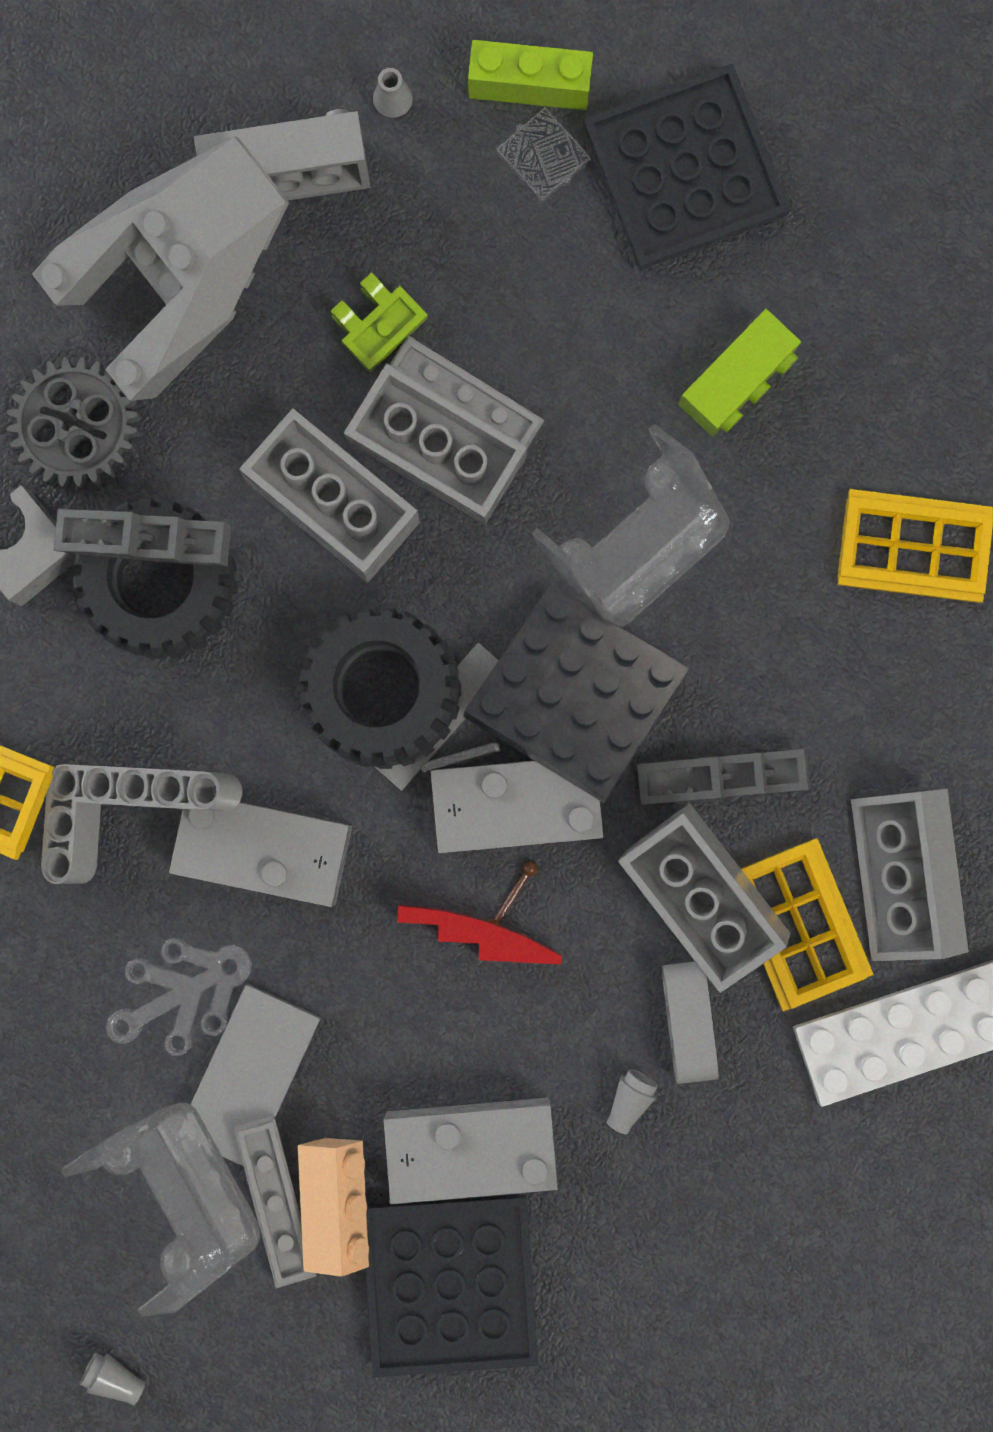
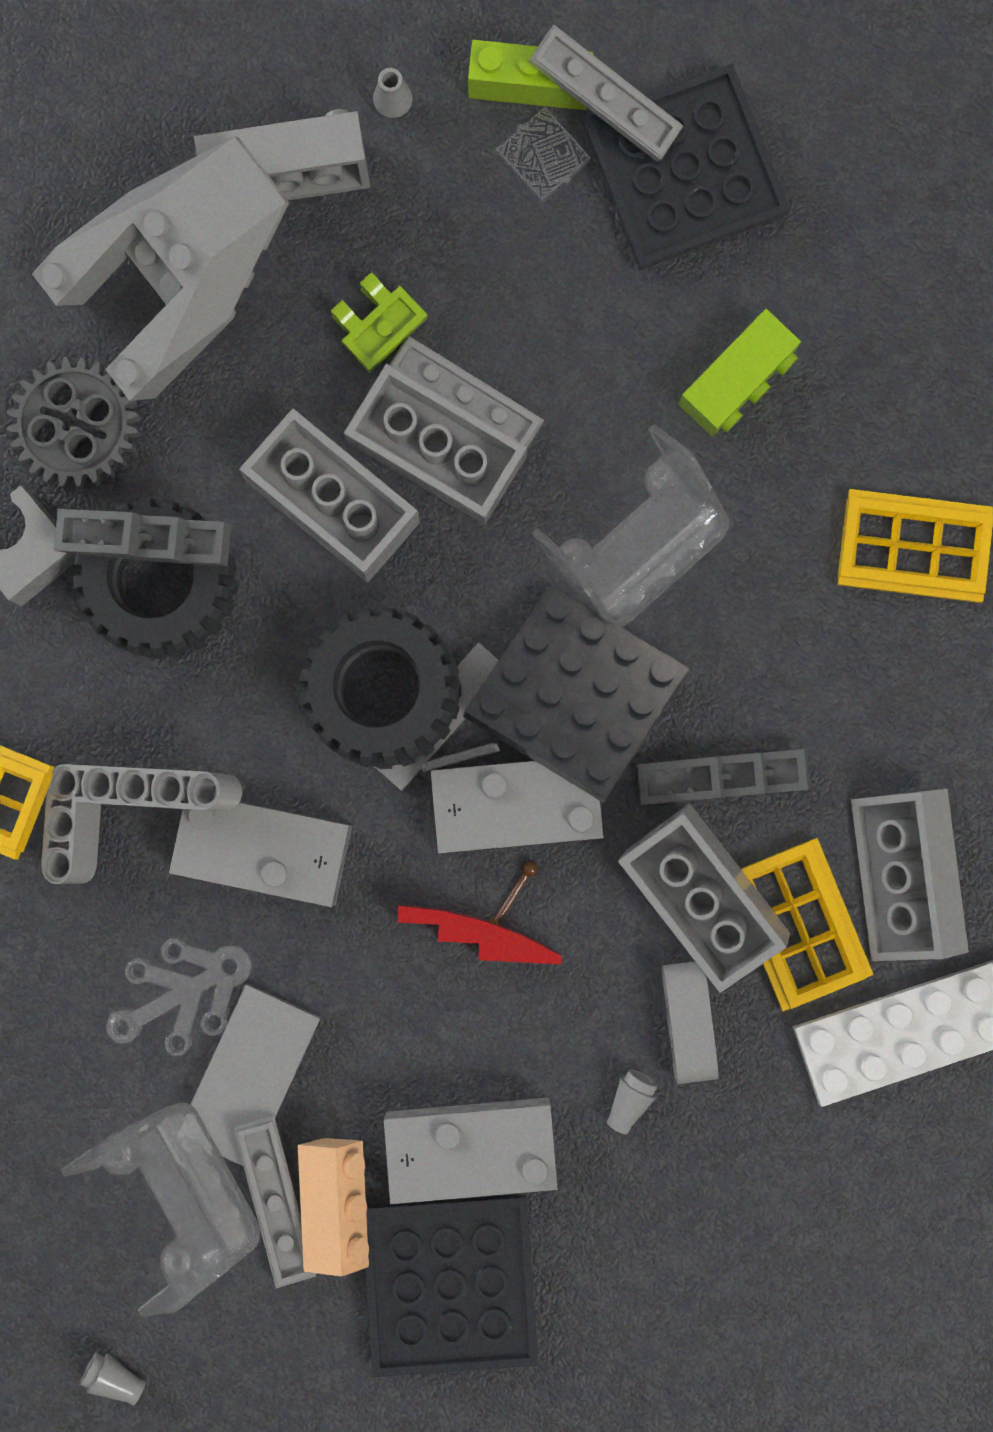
none -> light grey tile [528,25,683,161]

